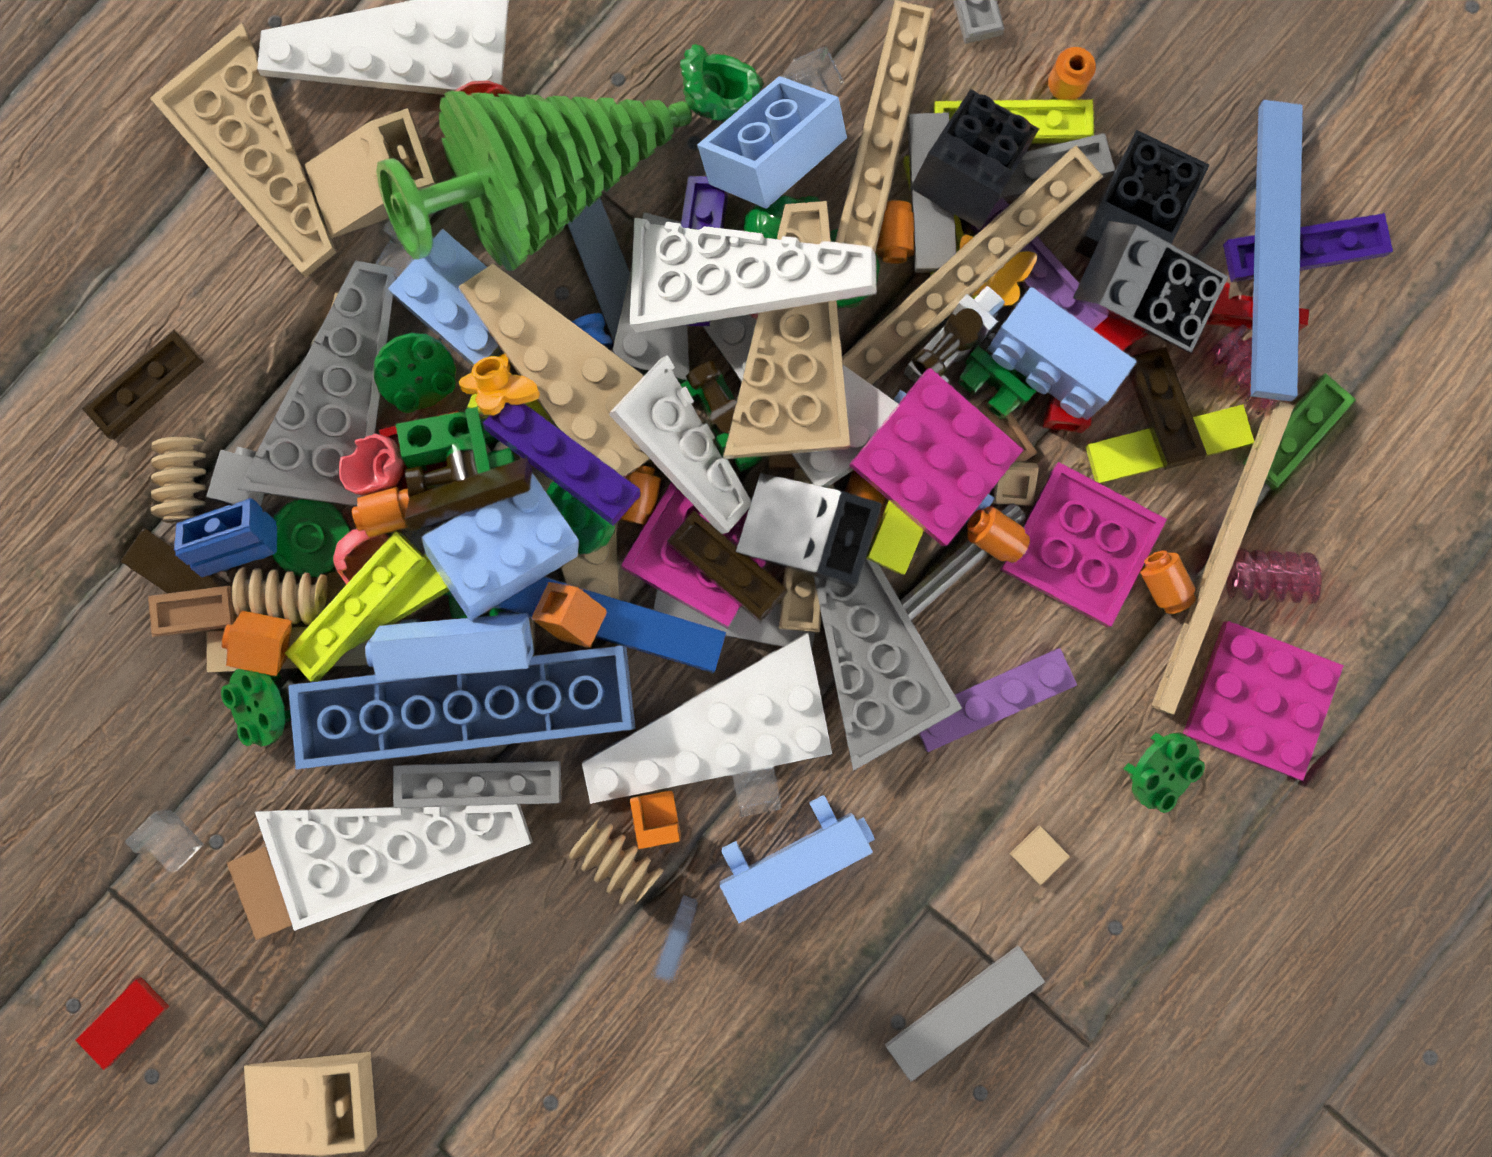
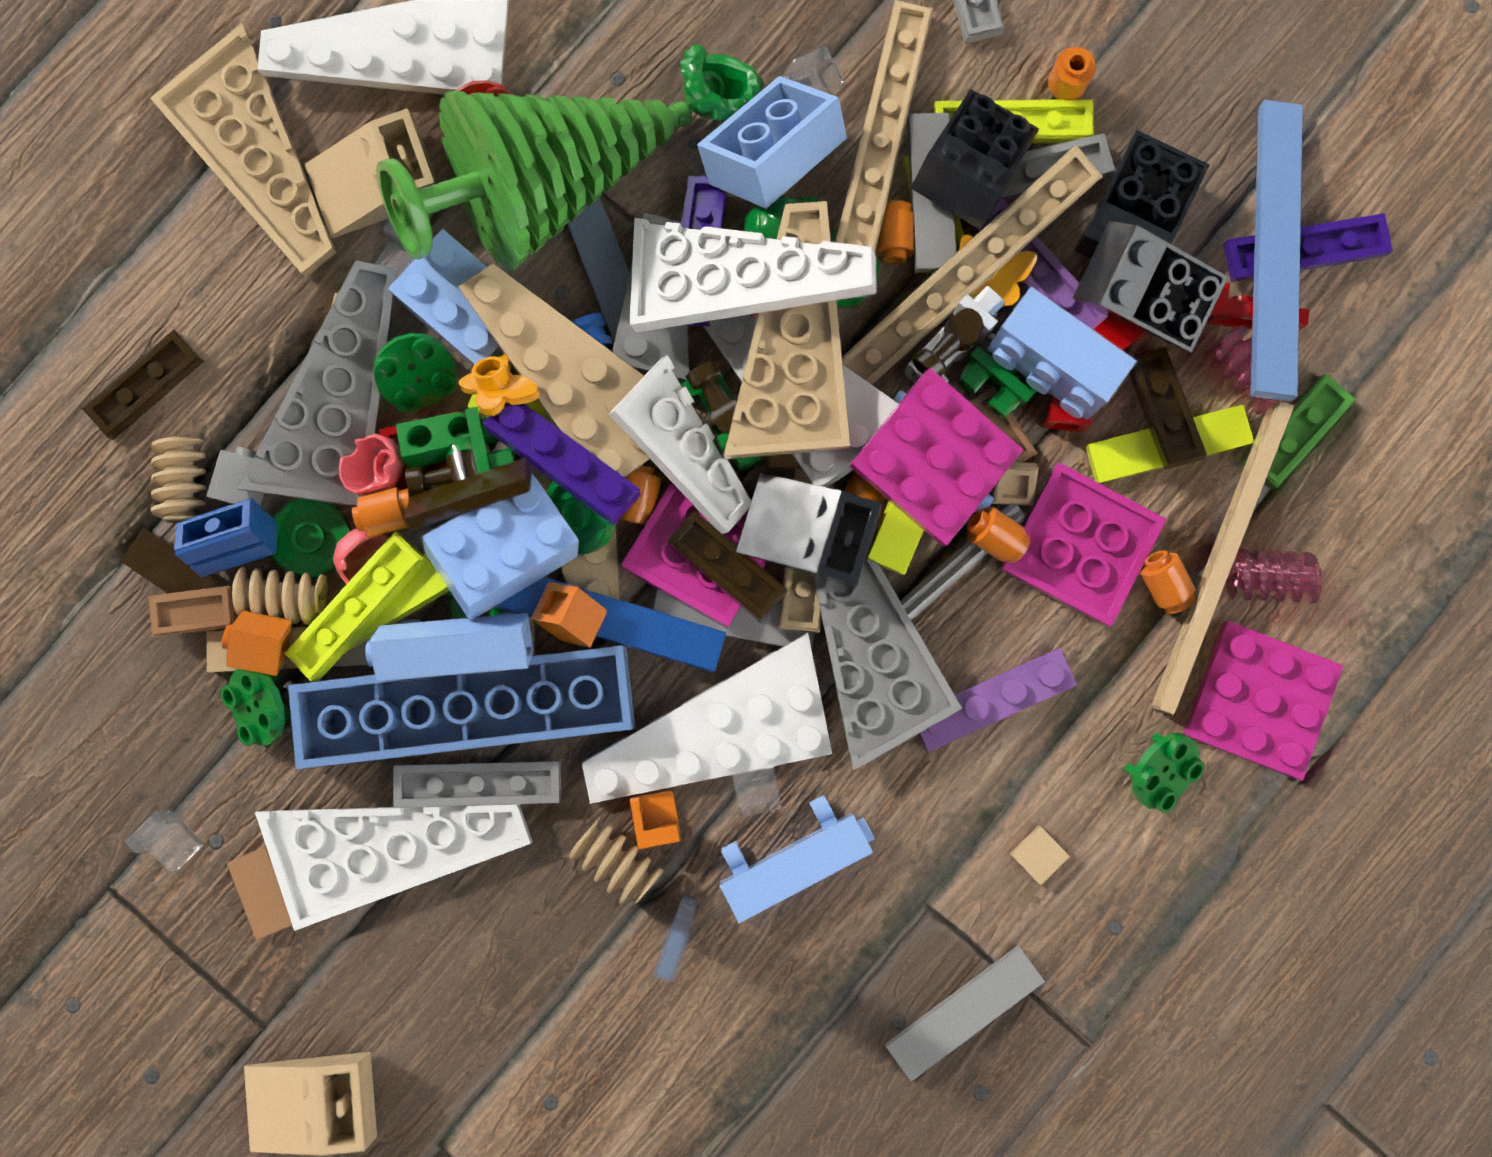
red tile [75,977,170,1070] -> none

